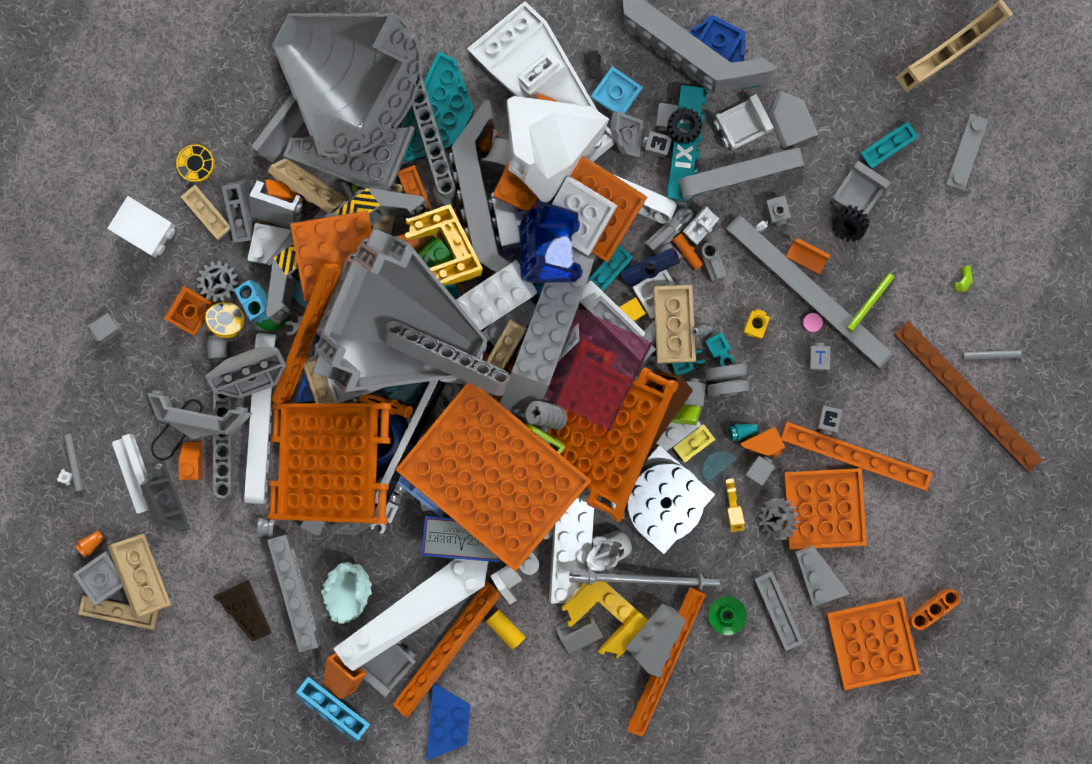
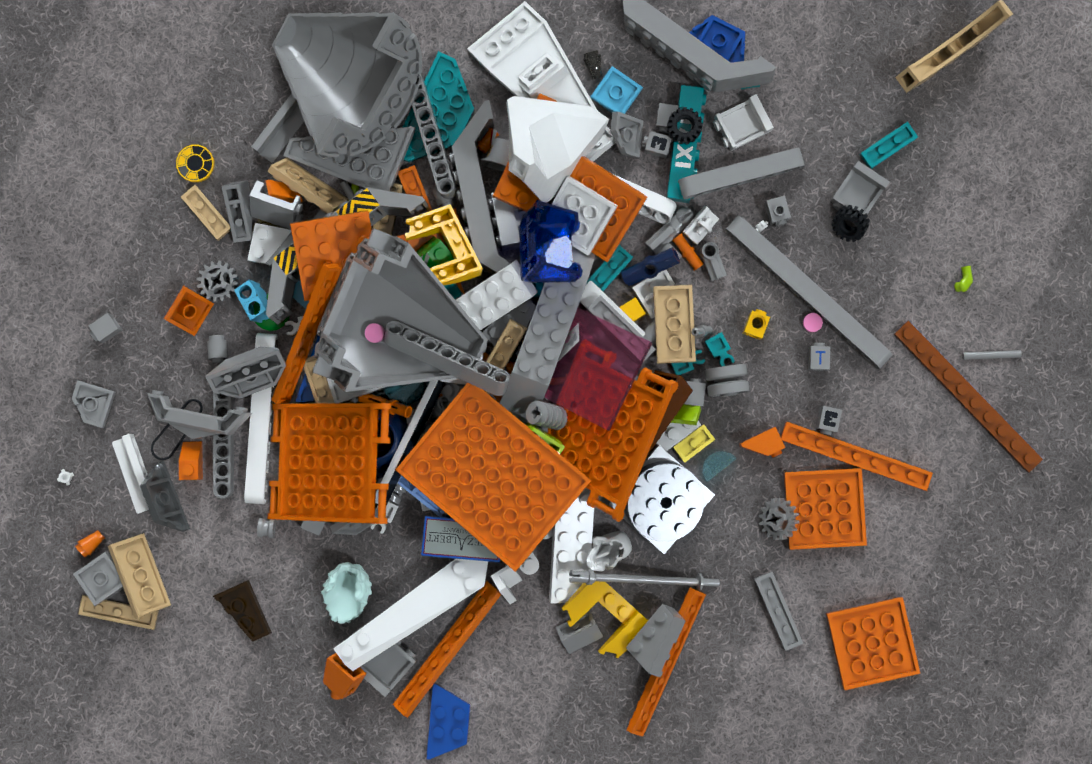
light grey bar [63,434,83,492] -> none
white slope [107,196,175,258] -> none
tile [205,302,244,338] -> none
light grey brick [267,534,321,653] -> none
medium azure brick [294,677,370,743] -> none
yellow pin [485,609,526,650] -> none
green dish [708,596,747,635] -> none
yellow piece [726,479,744,532] -> none
teal cone [728,424,758,442] -> none
light grey brick [744,455,775,486] -> none
light grey tile [769,90,818,149] -> none
orange panel [786,238,831,275] -> none
light grey wing [795,545,849,607] -> none
lime bar [846,273,894,333] -> none
orange beam [908,589,960,630] -> none
light grey plate [945,114,988,192] -> none
none -> light grey plate [72,380,116,428]
none -> bright pink tile [365,323,385,343]

